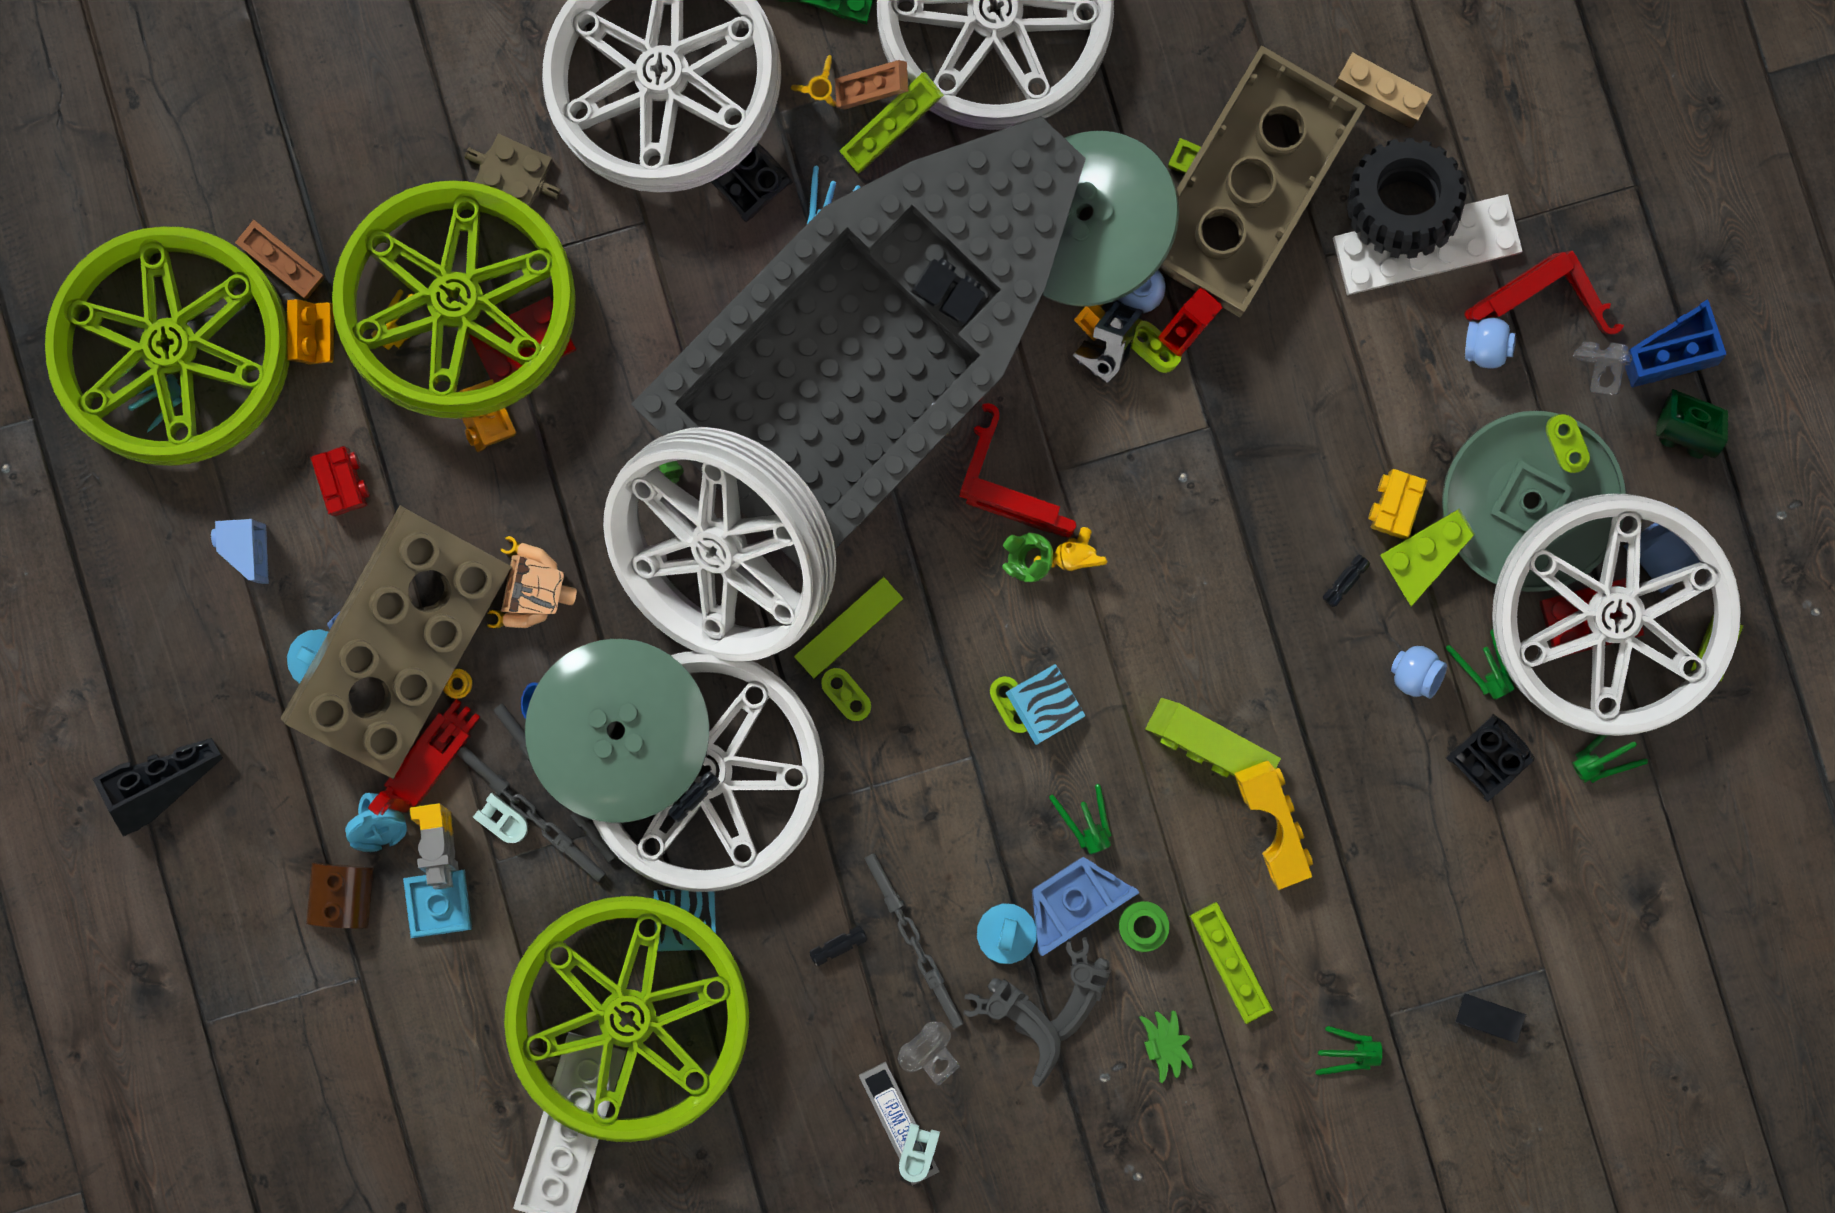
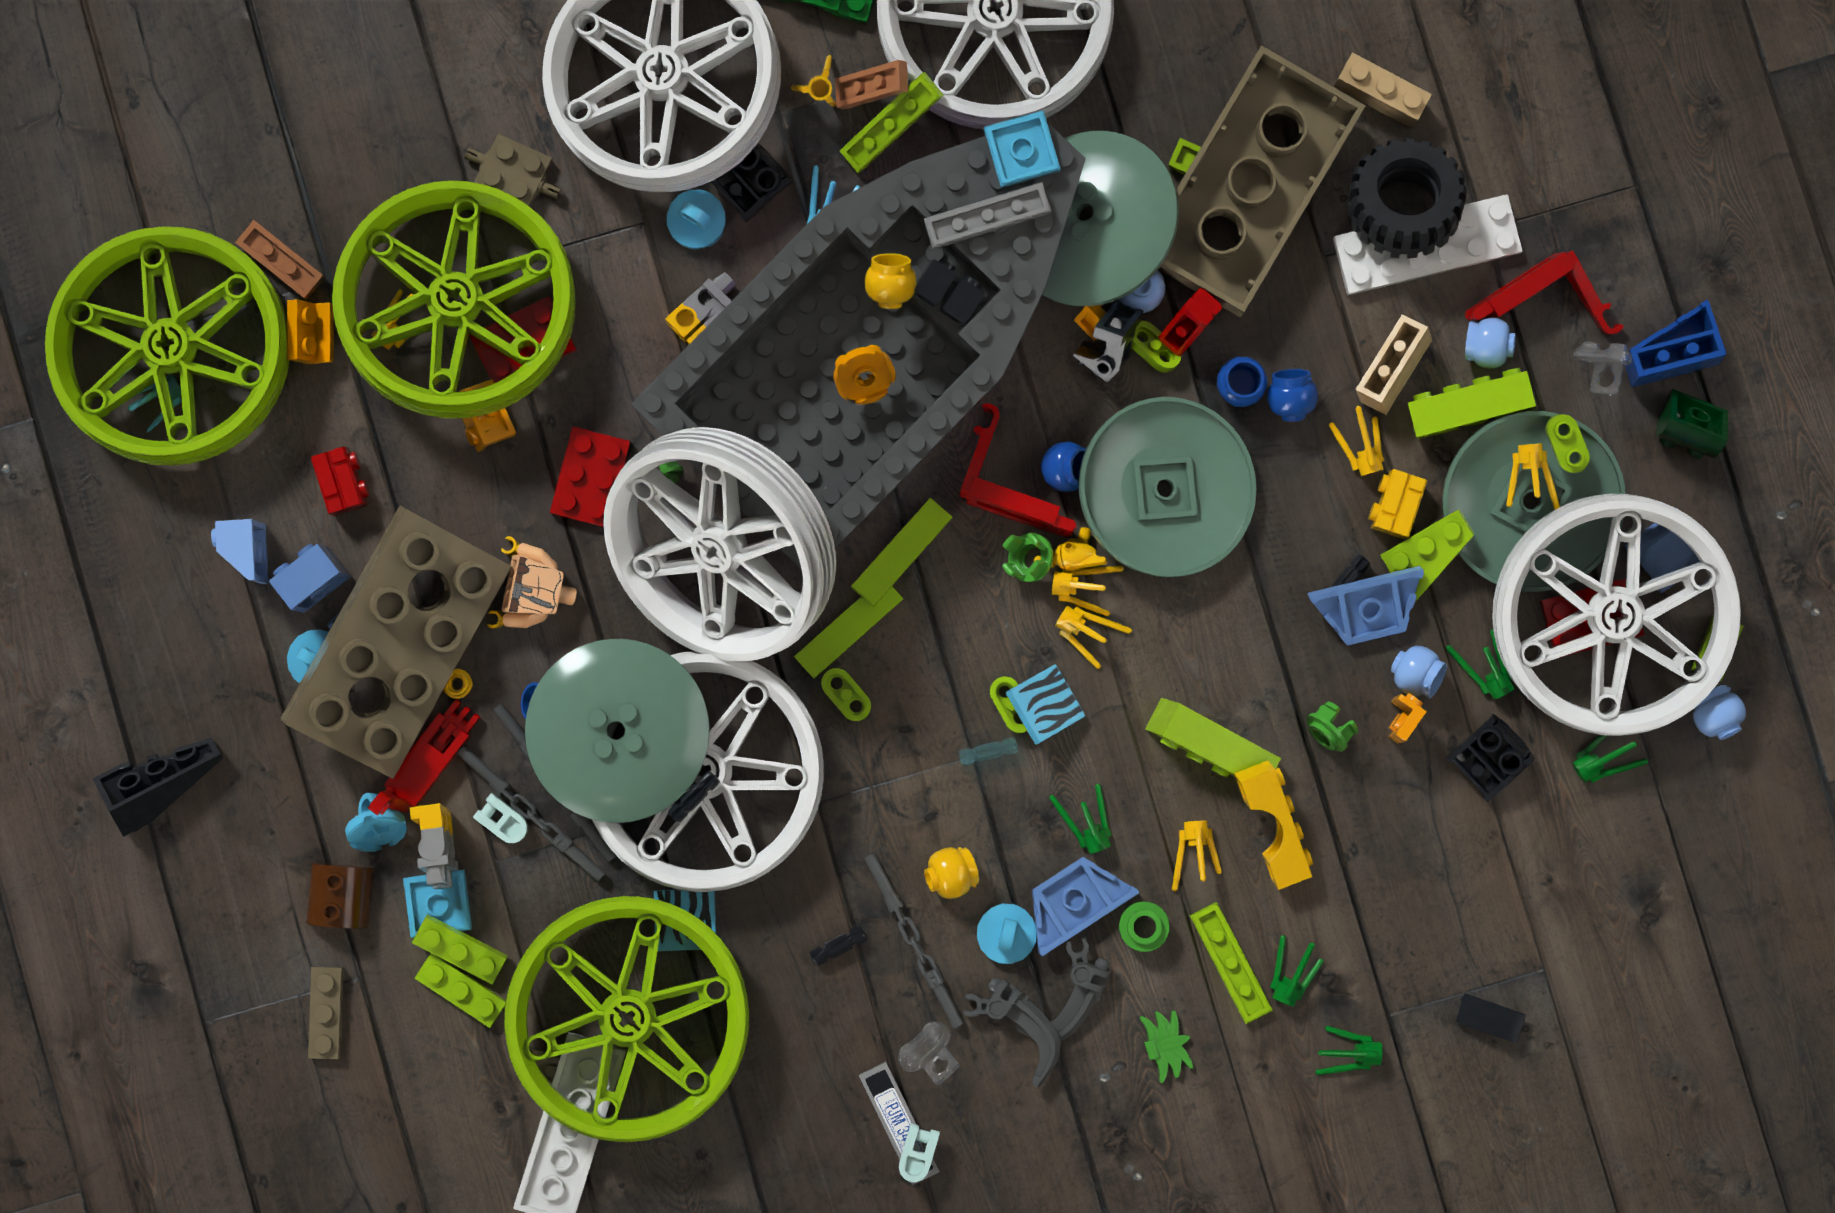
none -> medium blue brick [269,544,352,613]
none -> dark tan plate [308,966,344,1059]
none -> lime plate [412,914,508,985]
none -> lime plate [415,953,506,1028]
none -> red plate [549,426,632,527]
none -> light grey hips [665,272,736,345]
none -> medium azure tile [667,189,726,250]
none -> light orange plate [833,345,896,405]
none -> lime tile [851,498,953,607]
none -> yellow piece [865,253,917,309]
none -> light grey tile [924,182,1051,250]
none -> yellow piece [924,847,979,899]
none -> clear light blue axle [959,737,1018,766]
none -> medium azure tile [984,110,1061,188]
none -> blue piece [1041,441,1087,492]
none -> yellow plant [1052,566,1124,617]
none -> yellow plant [1055,606,1132,669]
none -> sand green dish [1079,397,1256,577]
none -> yellow plant [1172,820,1222,892]
none -> blue piece [1217,357,1267,407]
none -> blue piece [1267,369,1318,422]
none -> green plant [1270,935,1324,1007]
none -> bright green piece [1306,701,1358,752]
none -> medium blue wing [1307,566,1424,646]
none -> yellow plant [1329,406,1384,476]
none -> tan brick [1355,314,1432,415]
none -> light orange bracket [1388,693,1427,744]
none -> lime wedge [1408,368,1537,439]
none -> yellow plant [1506,443,1560,510]
none -> light blue piece [1693,685,1746,740]

